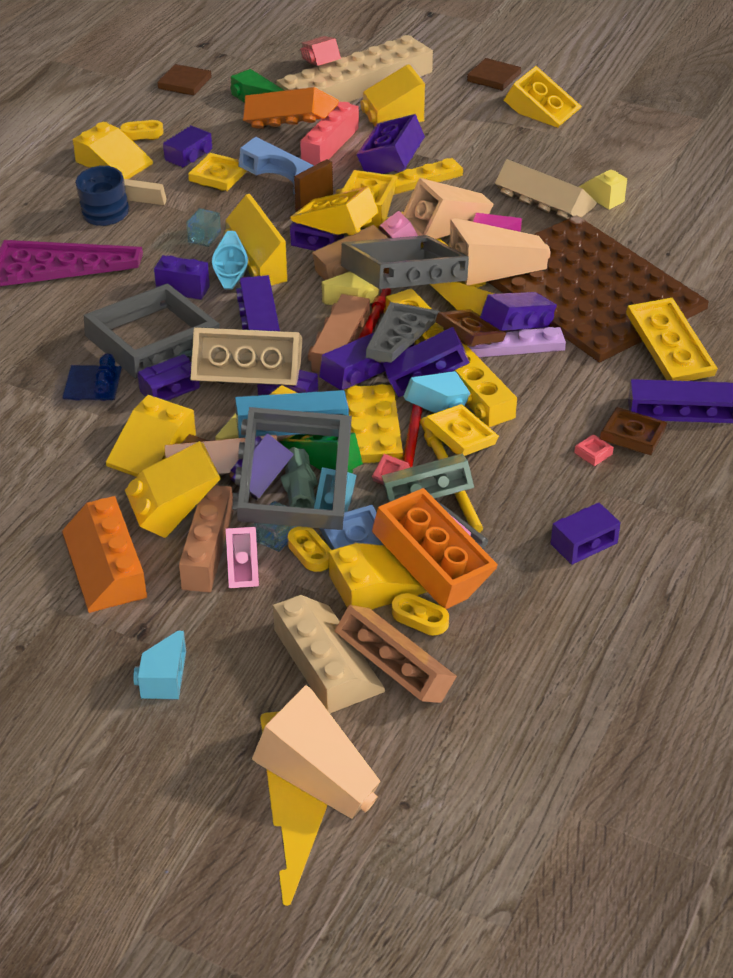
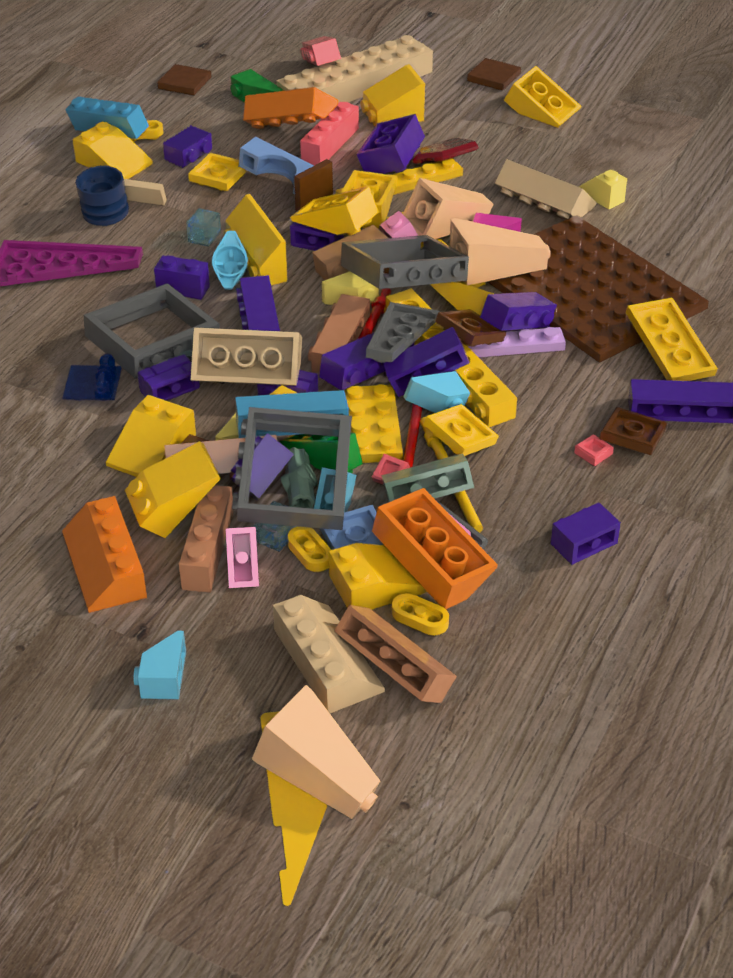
none -> dark azure brick [65,97,149,139]
none -> dark red tile [413,137,479,164]

